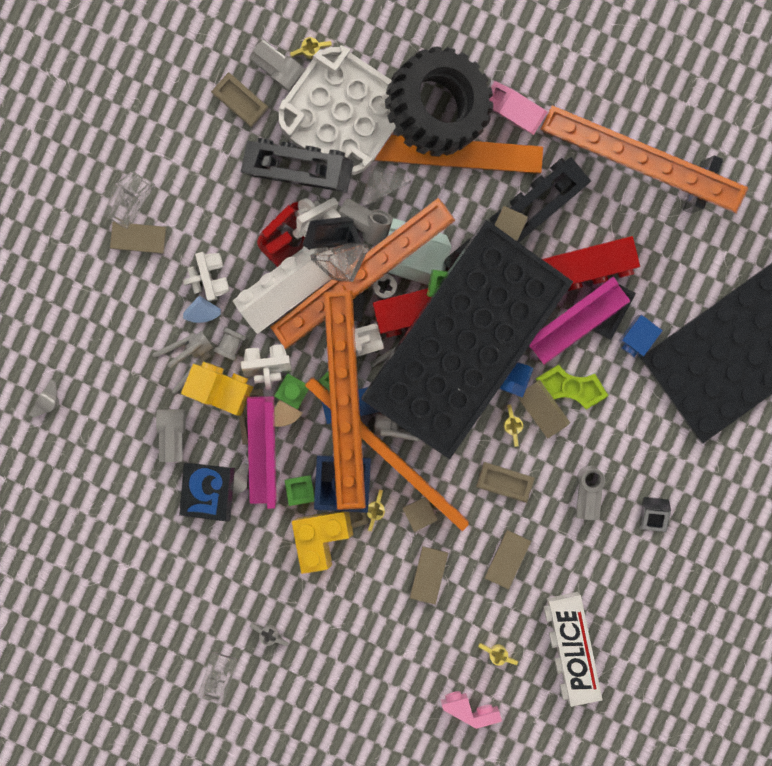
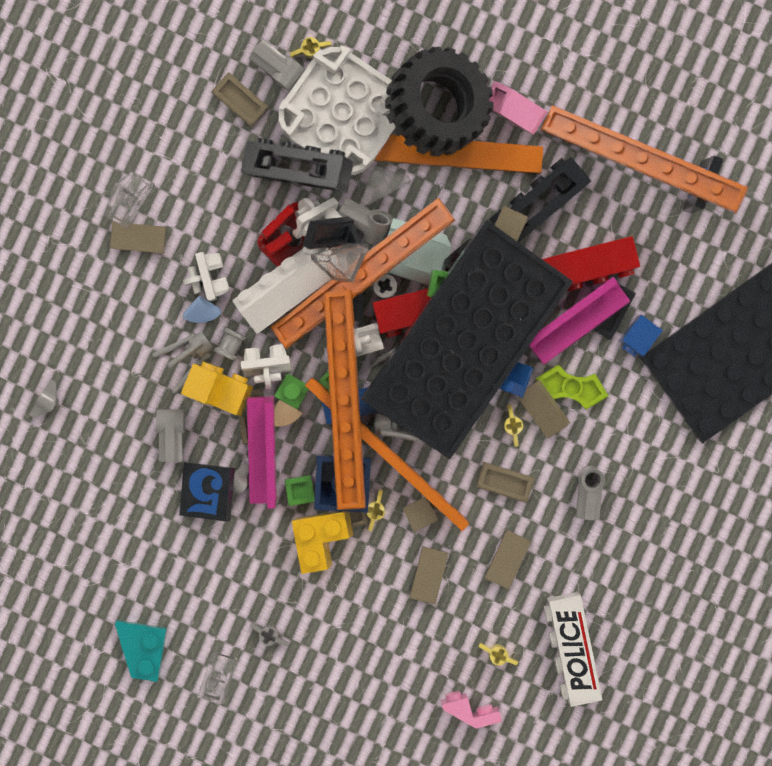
black slope [640,497,671,532] -> none
none -> teal wing [115,620,167,682]

